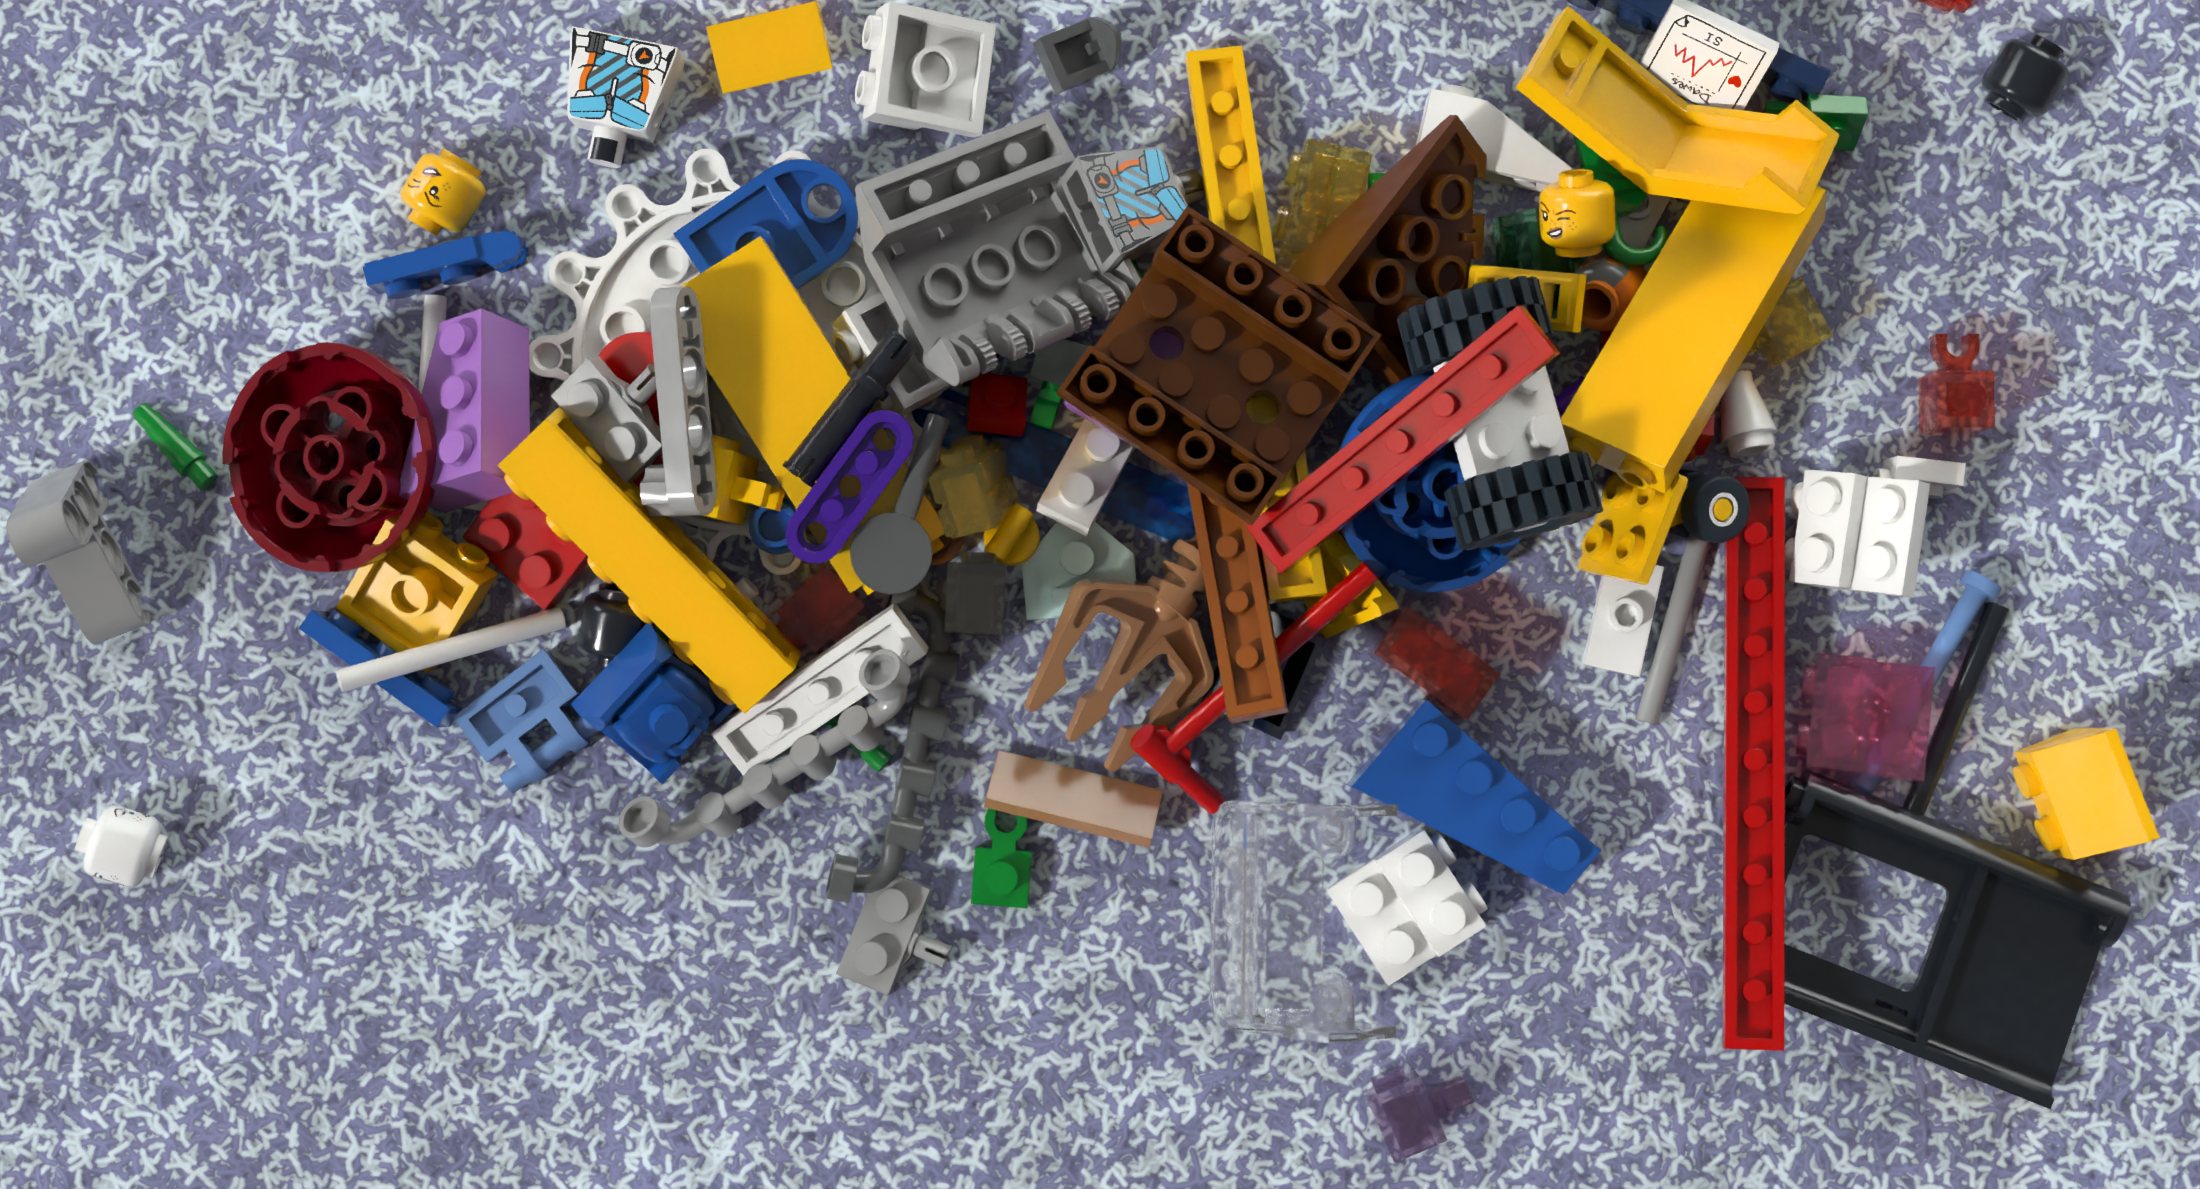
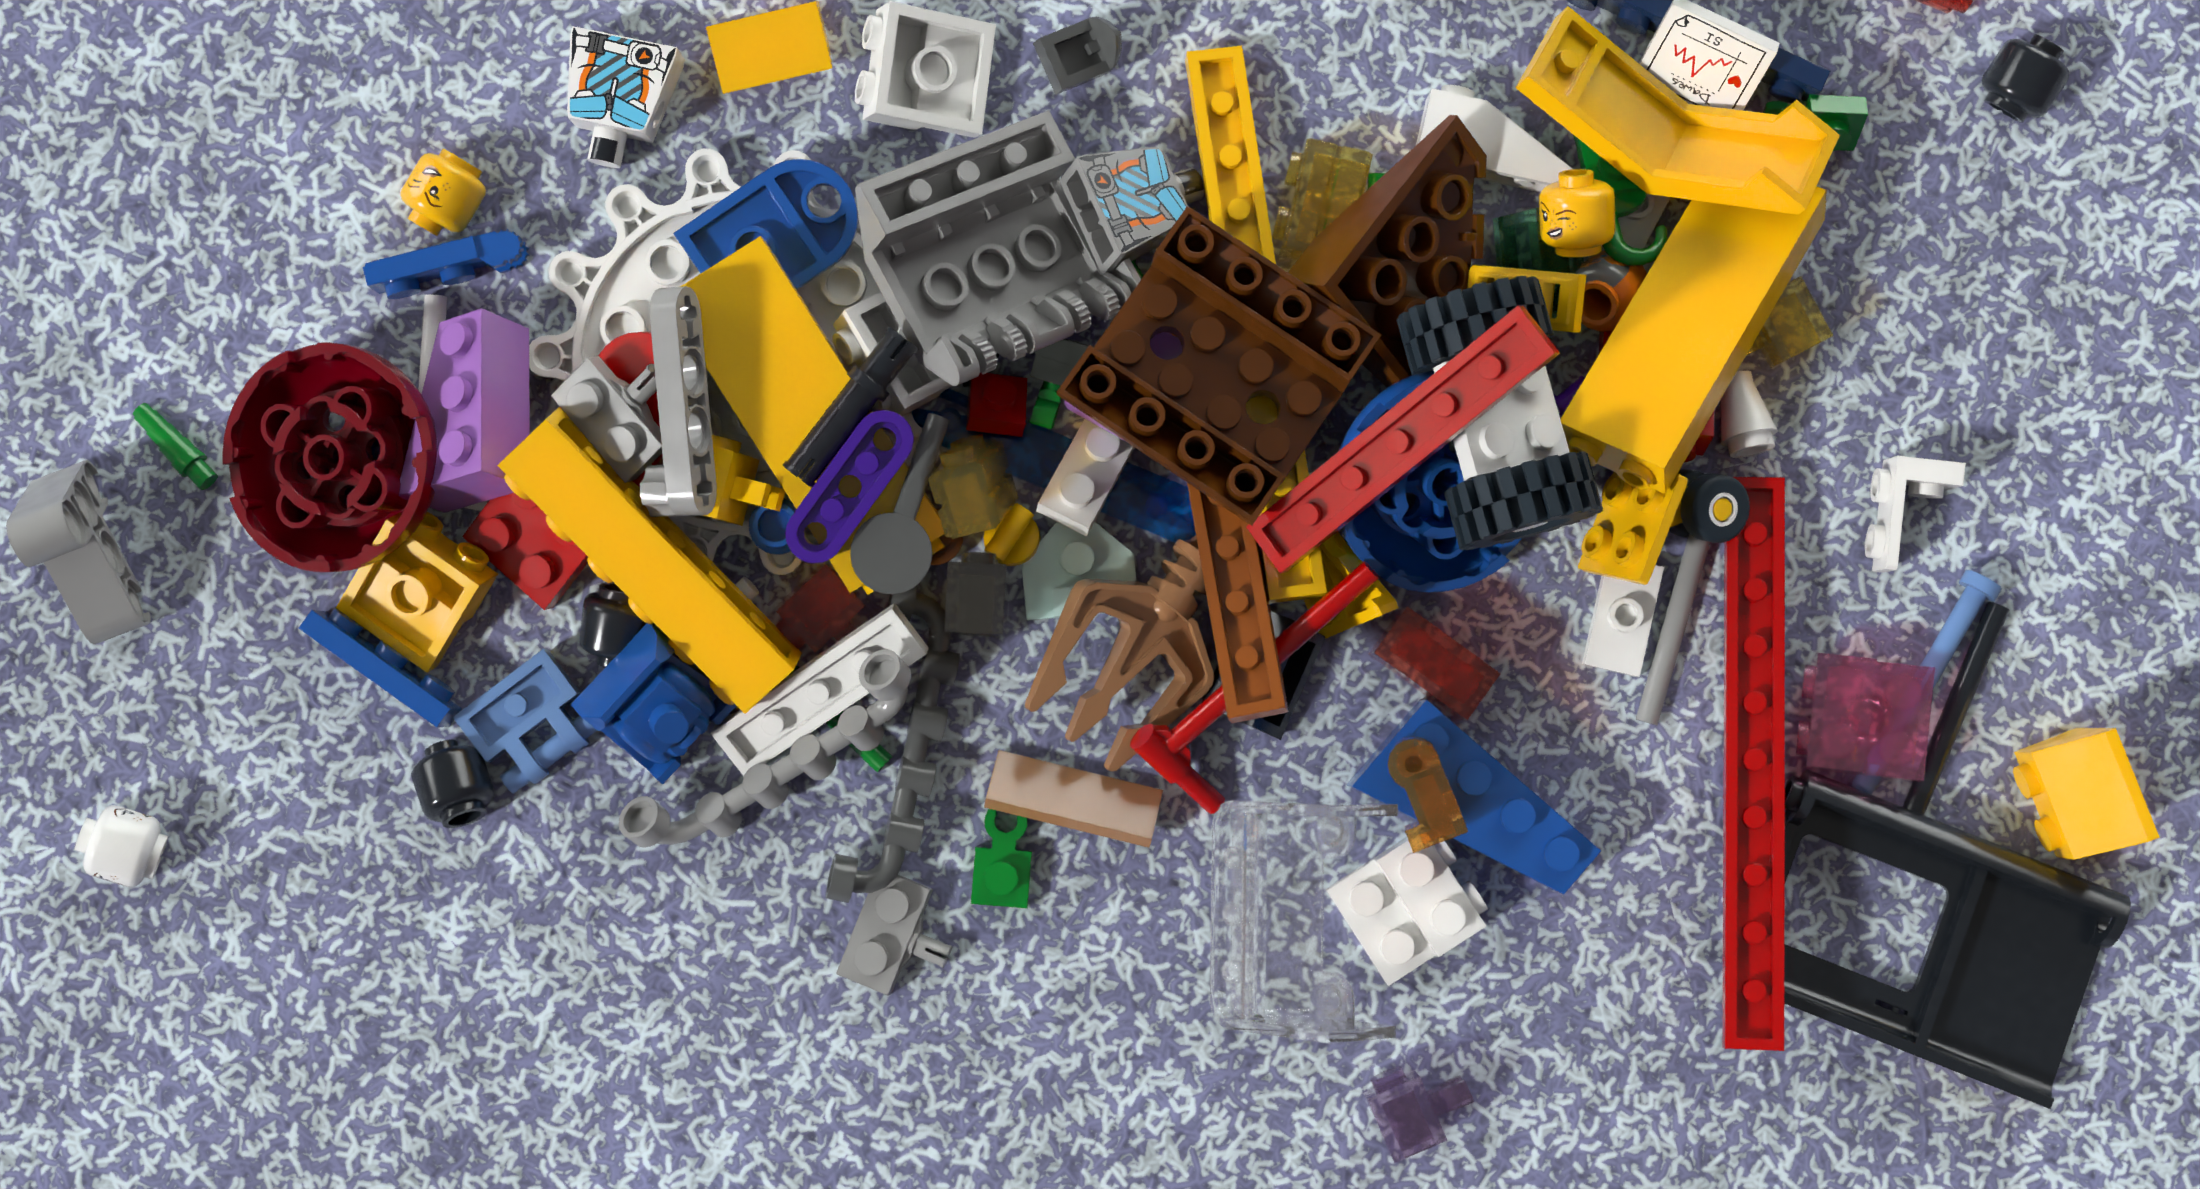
white bar [336,607,566,692] -> none
white plate [1785,470,1930,598] -> none
clear red brick [1918,334,1995,434] -> none
none -> black head [411,739,495,828]
none -> clear orange leg [1388,736,1468,853]

